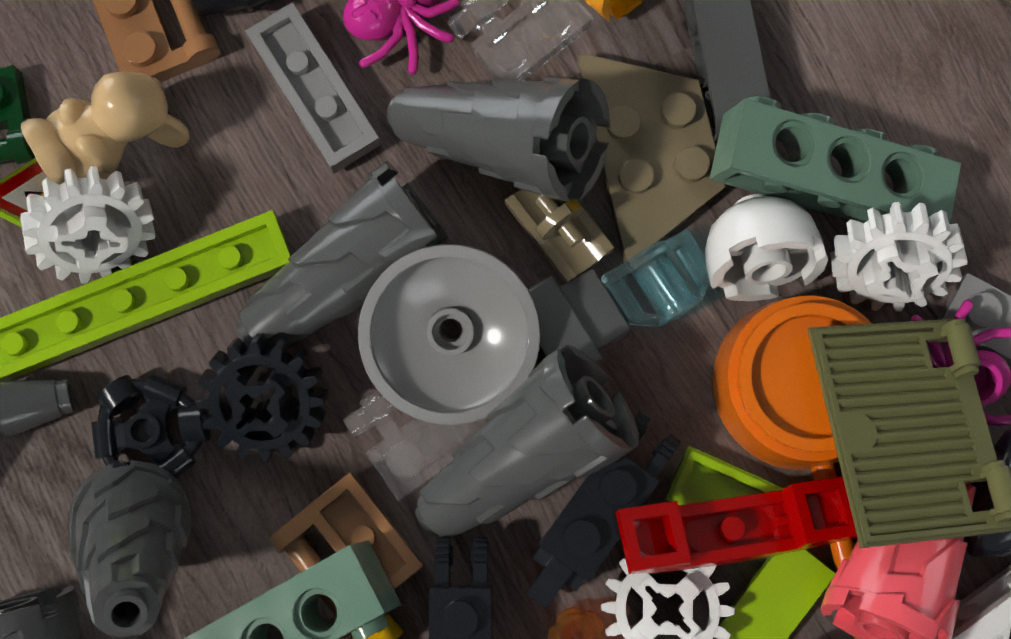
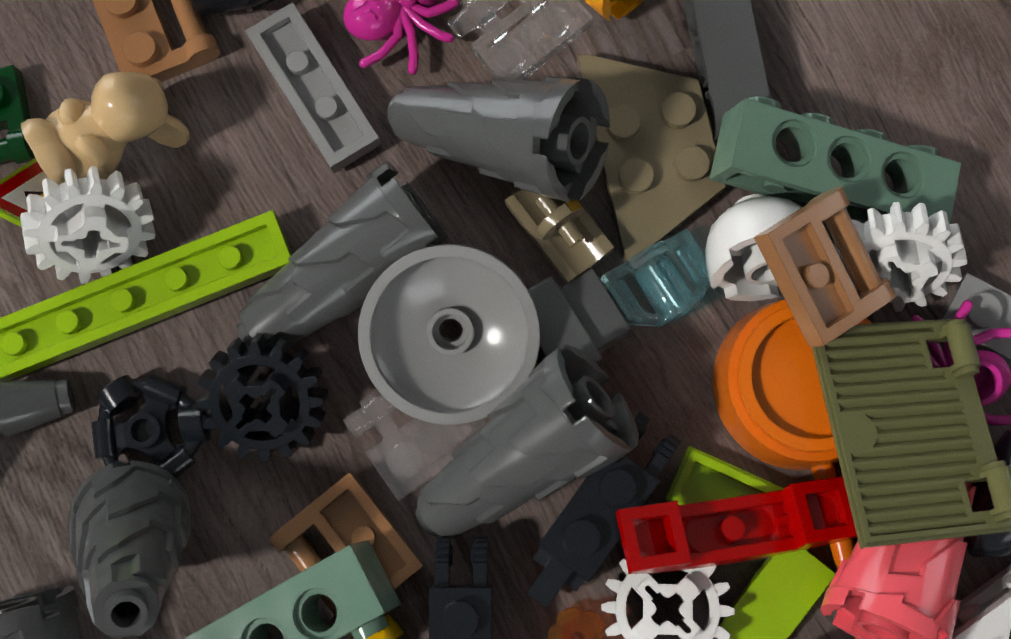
none -> medium nougat plate [754,186,896,347]

